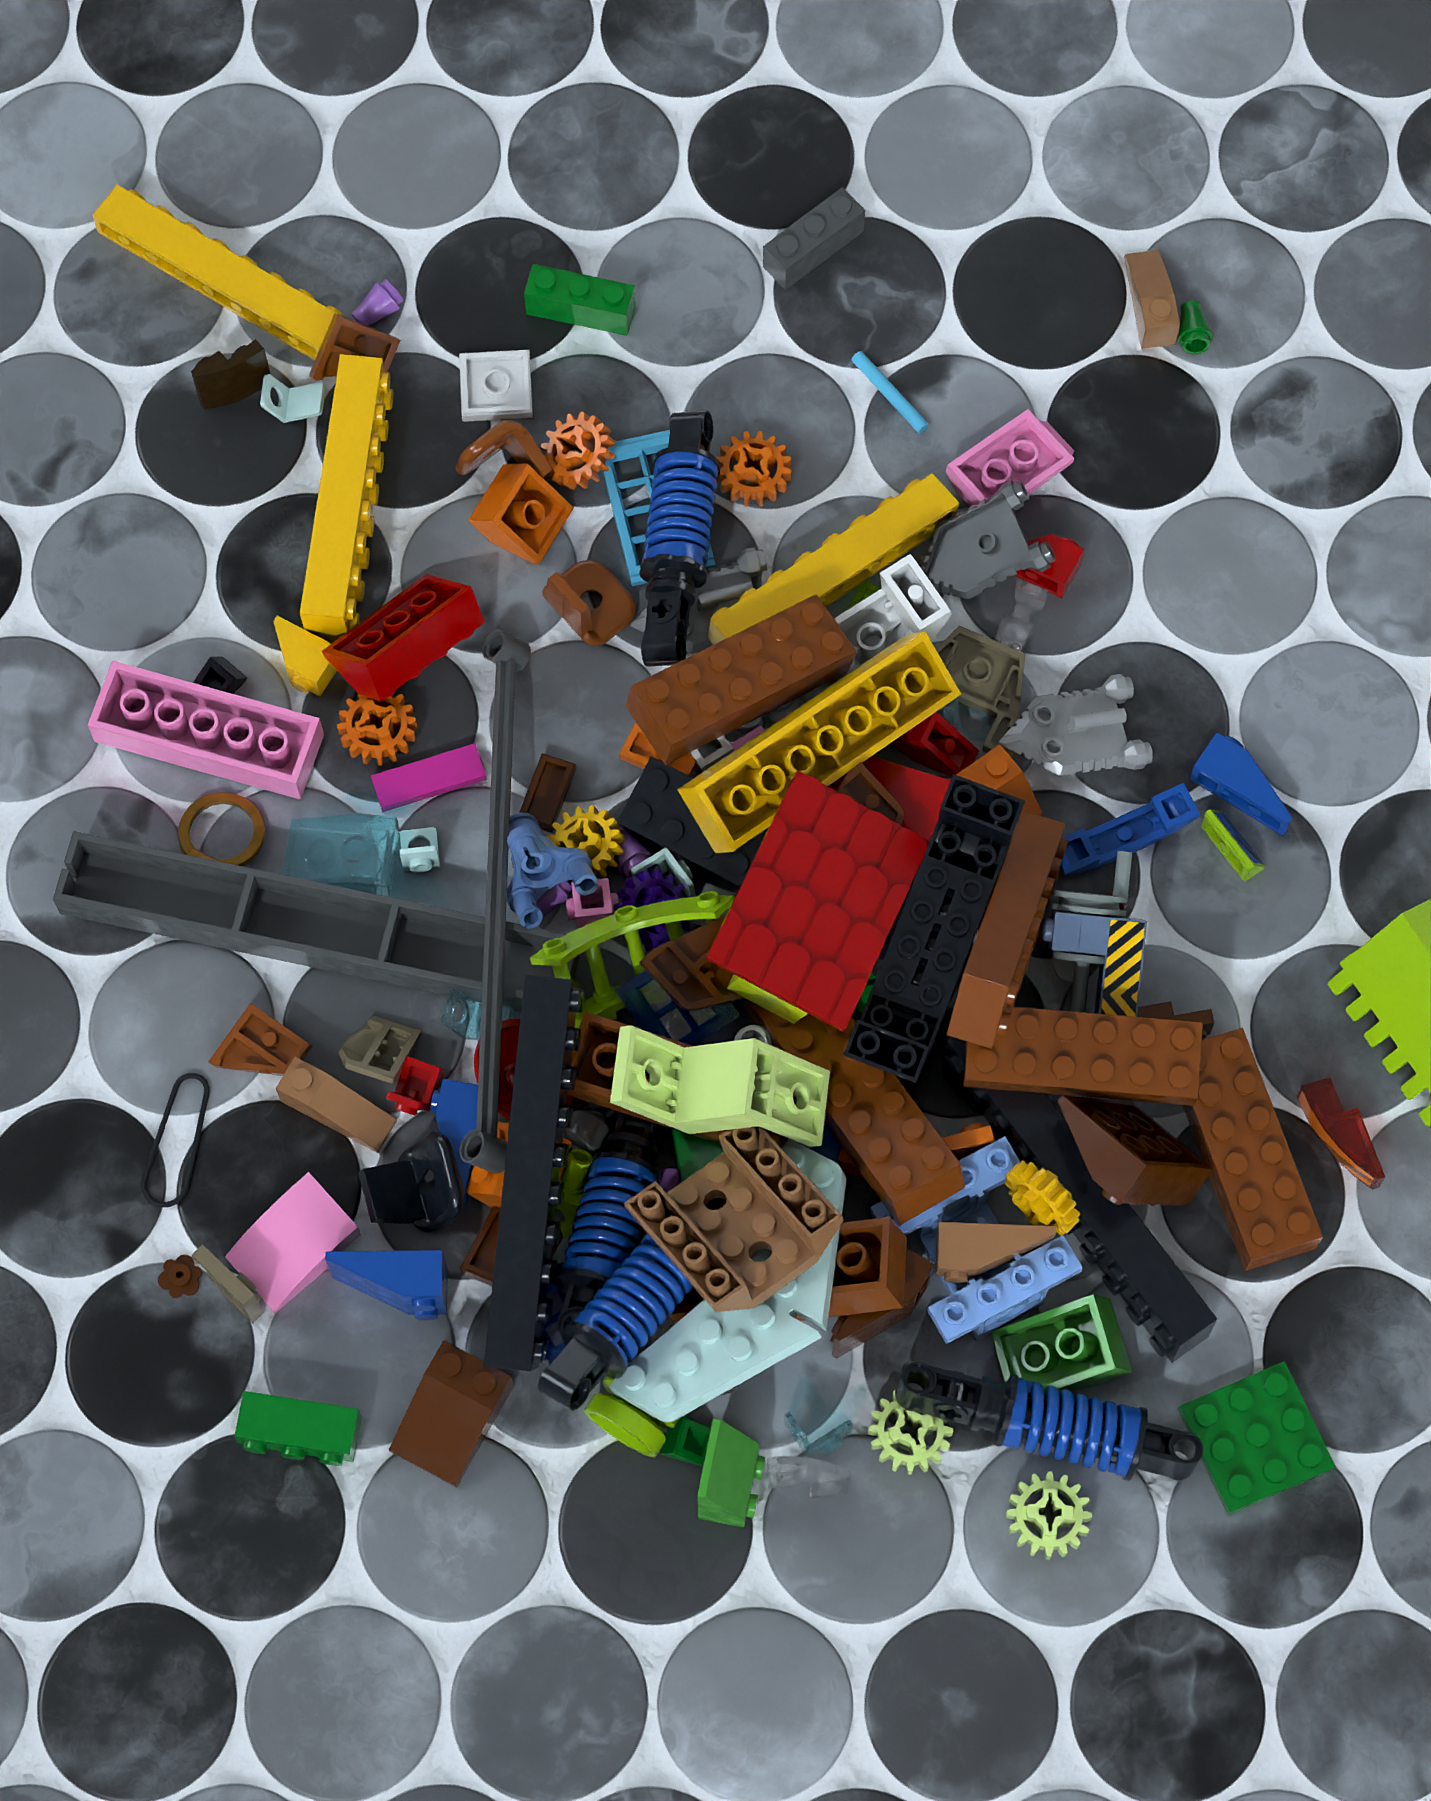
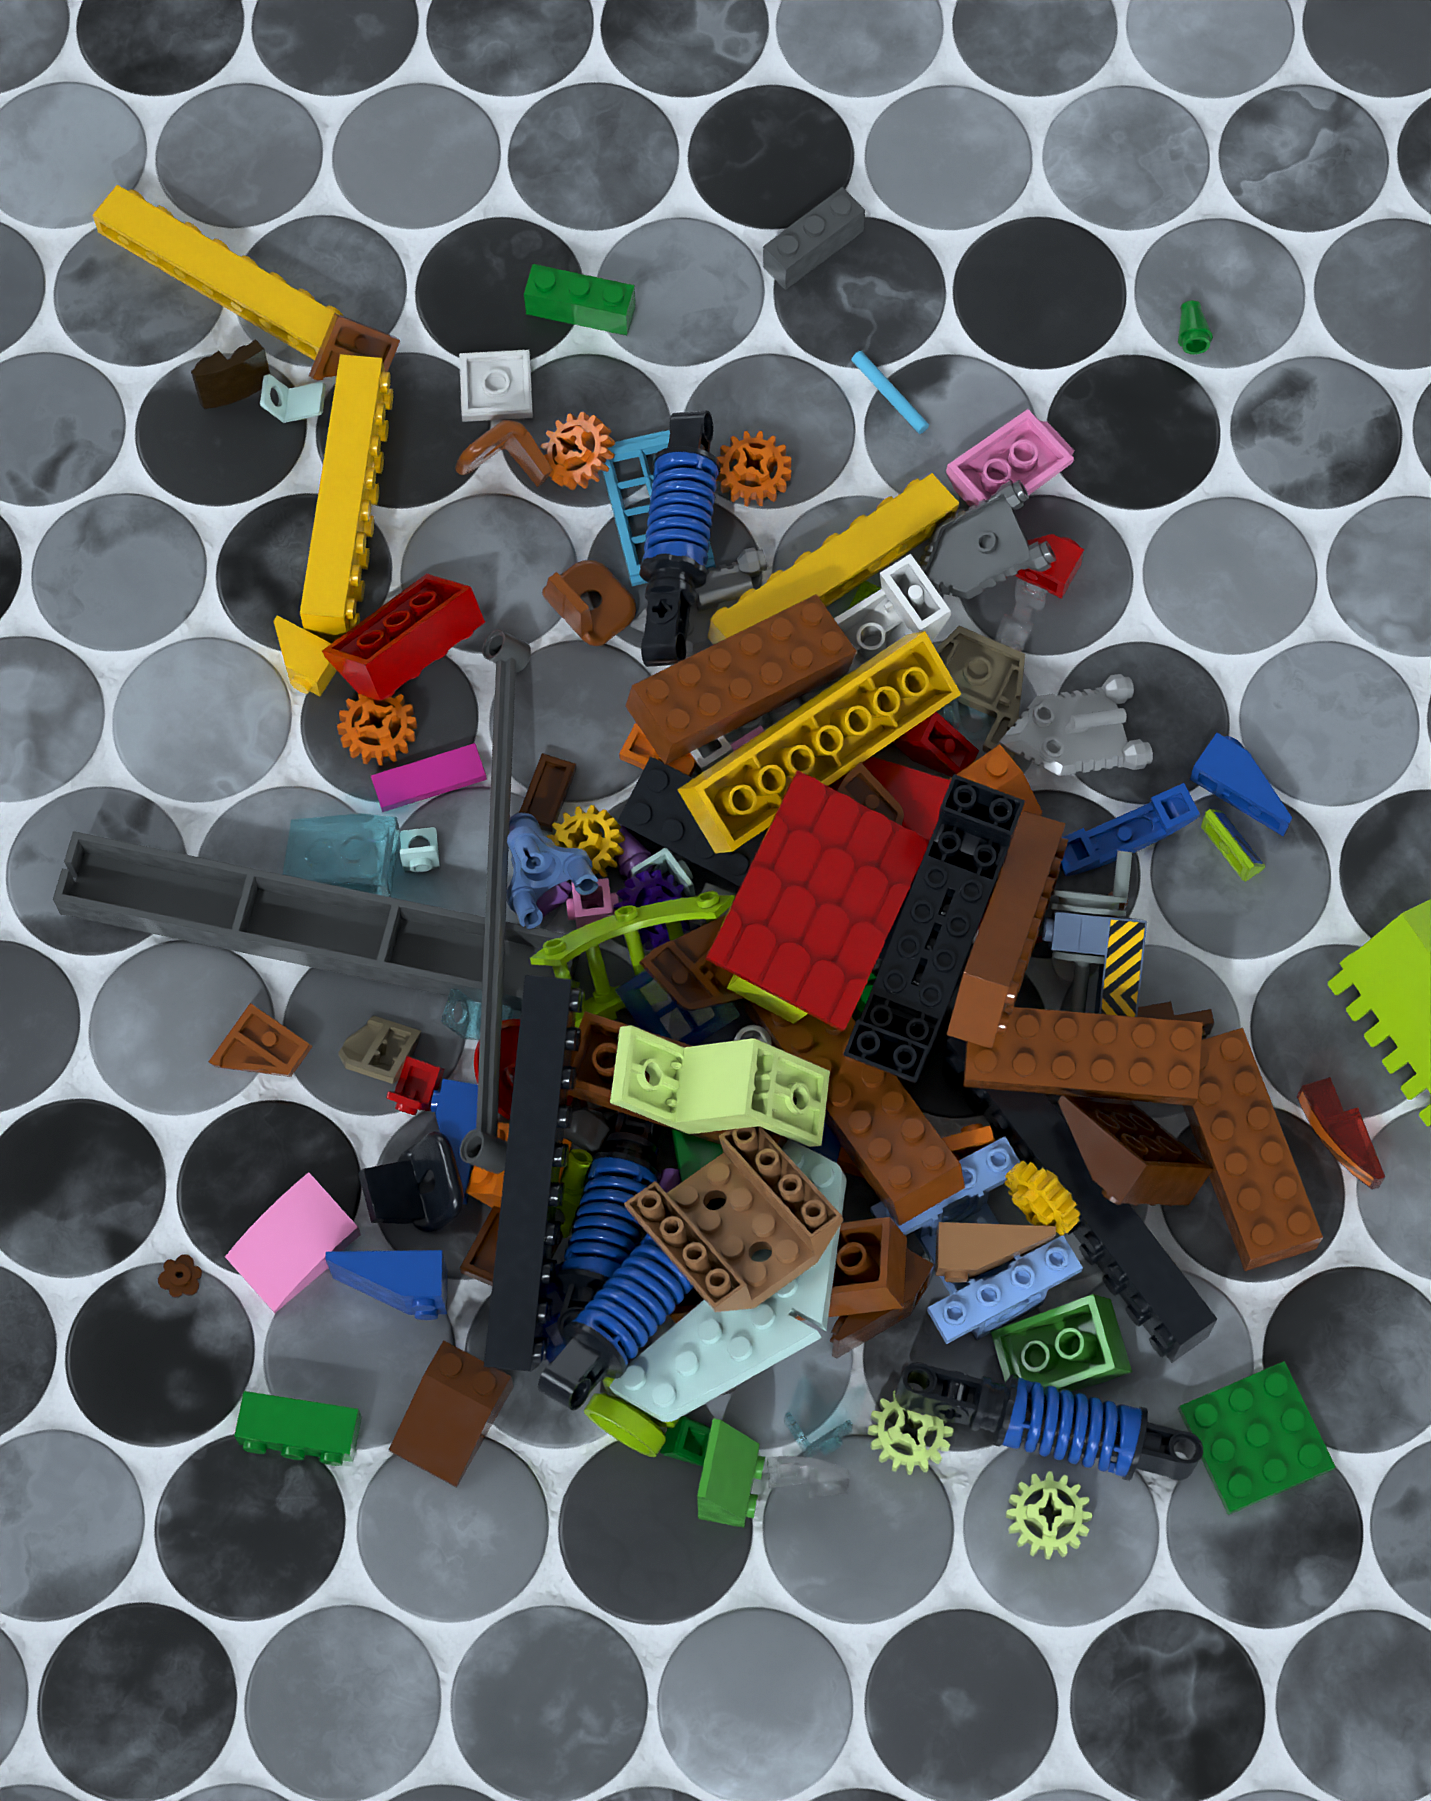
bright pink brick [88,661,324,800] -> none
black piece [141,1073,210,1207] -> none
pearl gold piece [178,792,266,866] -> none
dark tan wing [191,1244,264,1323] -> none
black slope [193,656,247,694] -> none
medium nougat slope [276,1057,397,1153] -> none
medium lavender cone [351,279,404,326] -> none
orange slope [468,464,574,565] -> none
medium nougat slope [1124,250,1180,349] -> none

